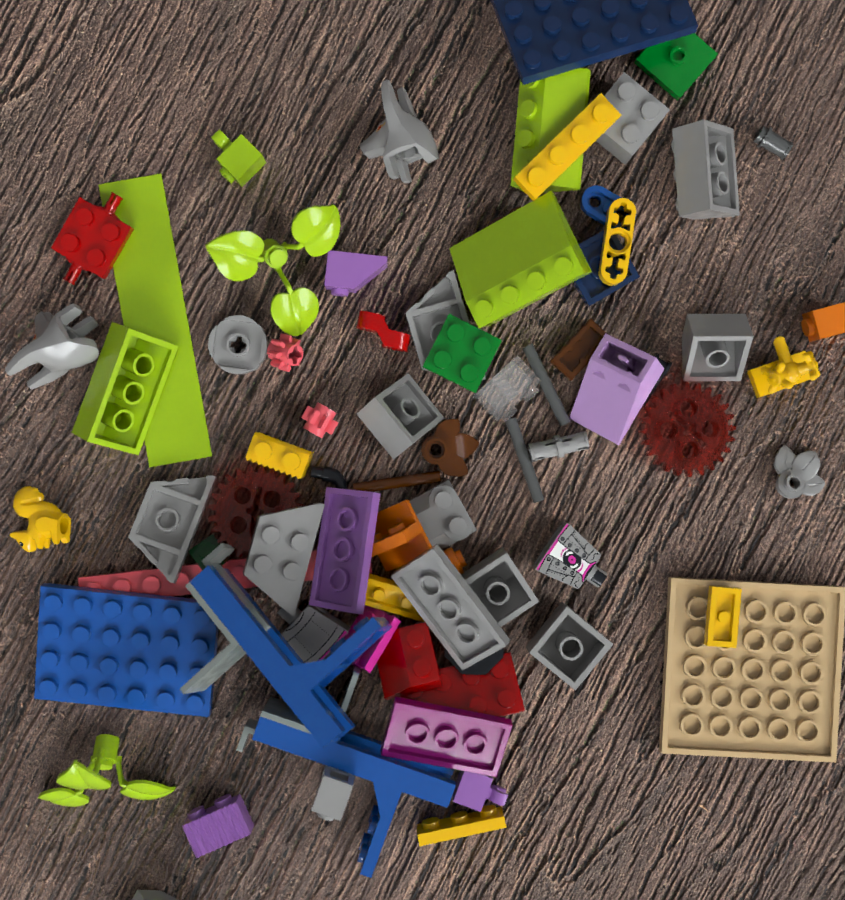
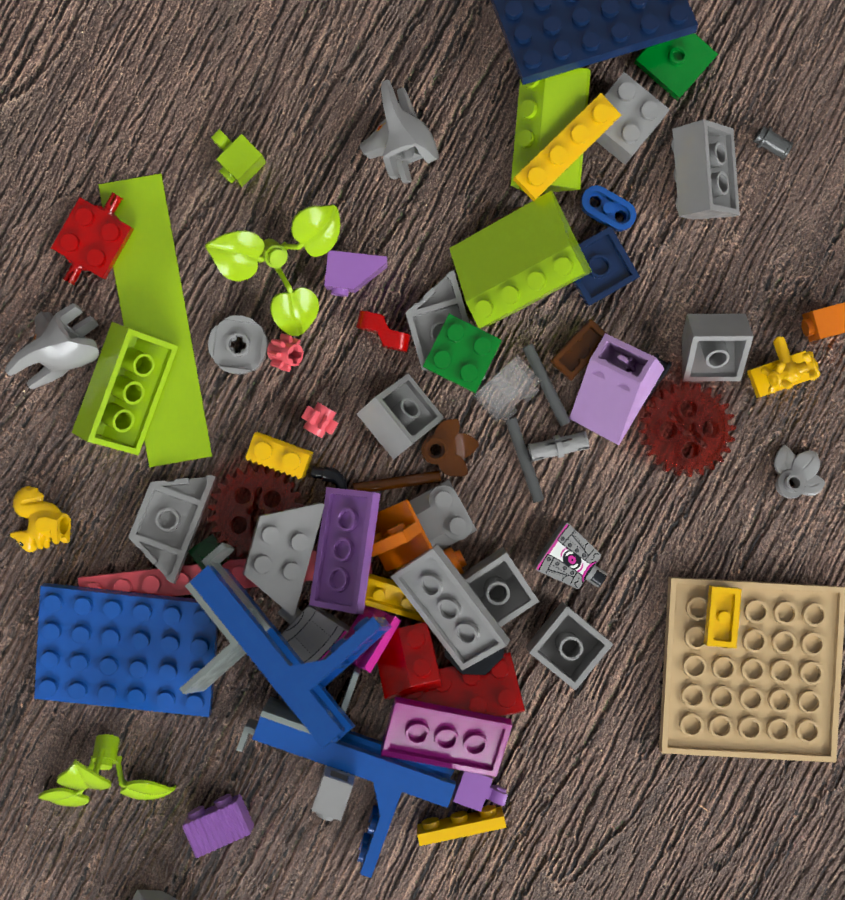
yellow beam [598,198,636,286] -> none

